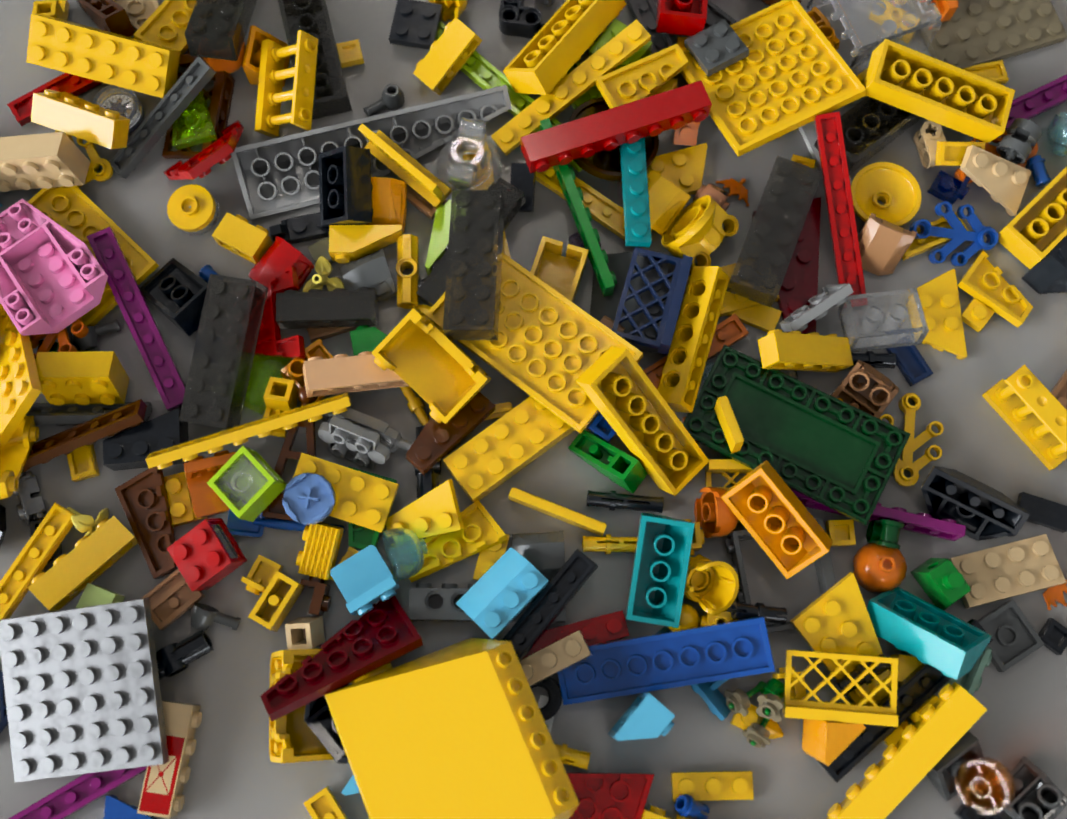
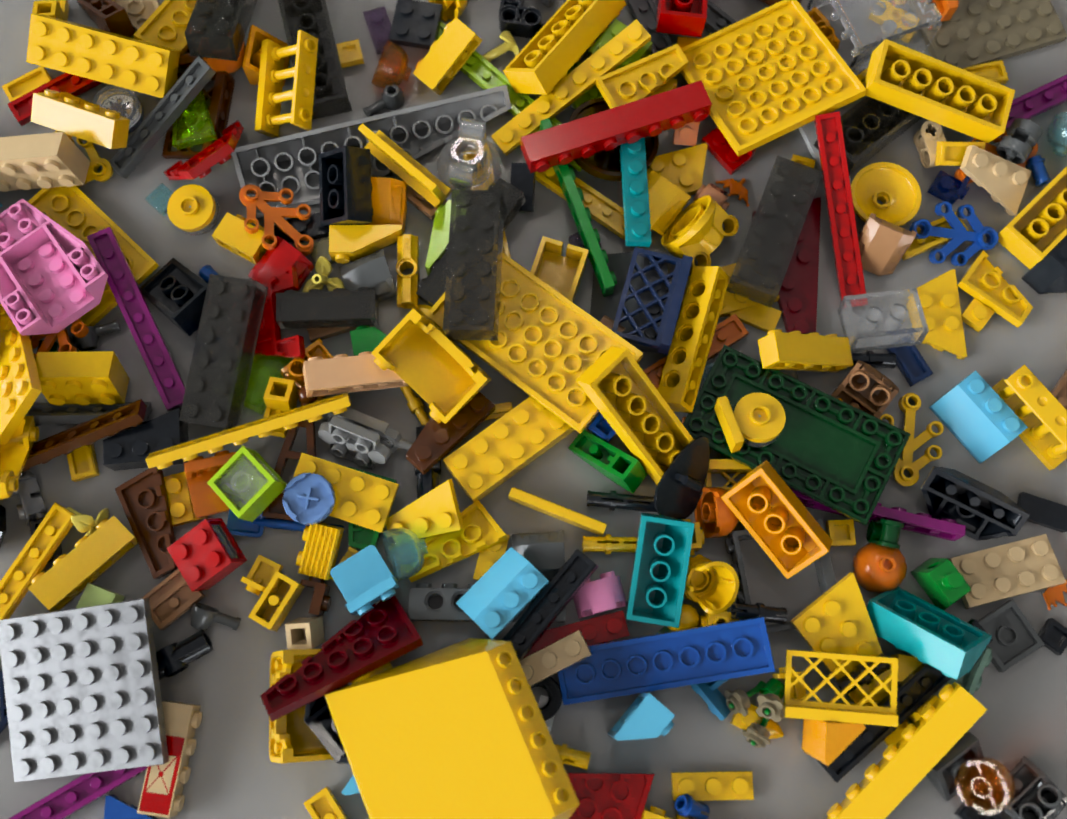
dark grey plate [684,19,749,77] -> none
light grey wing [779,283,854,332] -> none
none -> yellow tile [2,66,52,102]
none -> clear light blue tile [145,183,173,217]
none -> orange plant [239,184,314,256]
none -> clear purple plate [363,6,399,55]
none -> clear orange cylinder [371,40,412,89]
none -> light yellow plant [482,30,520,62]
none -> bright pink cylinder [573,571,627,619]
none -> black shield [654,436,710,520]
none -> red bracket [701,127,756,175]
none -> yellow piece [733,392,786,447]
none -> medium azure slope [929,370,1028,464]

